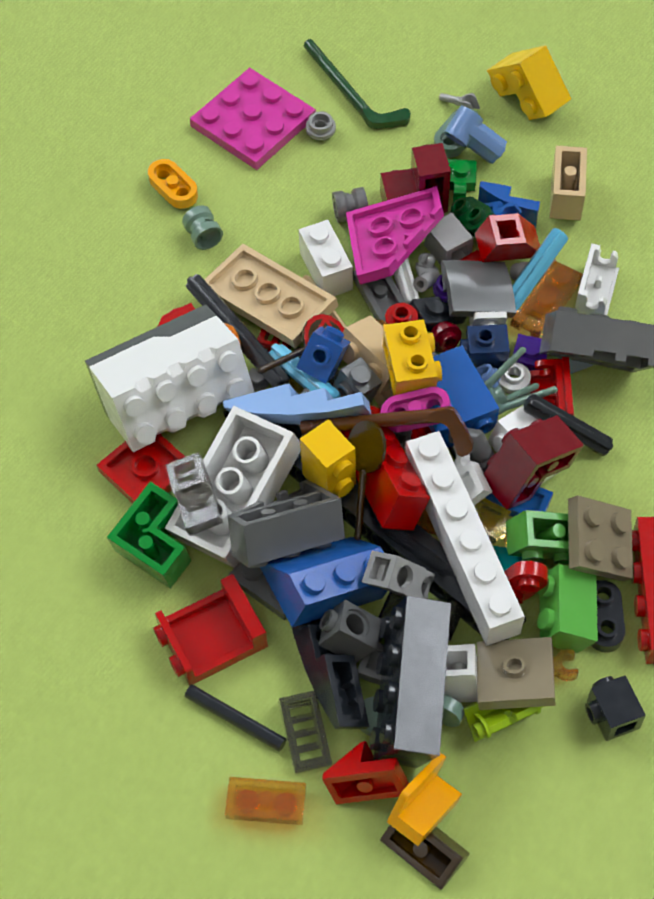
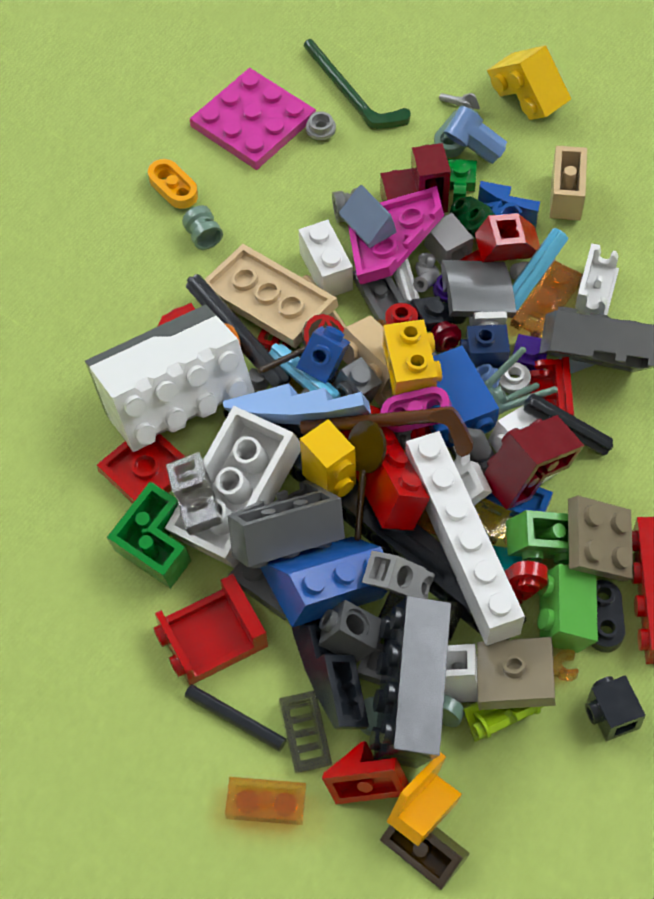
none -> sand blue slope [339,185,397,248]

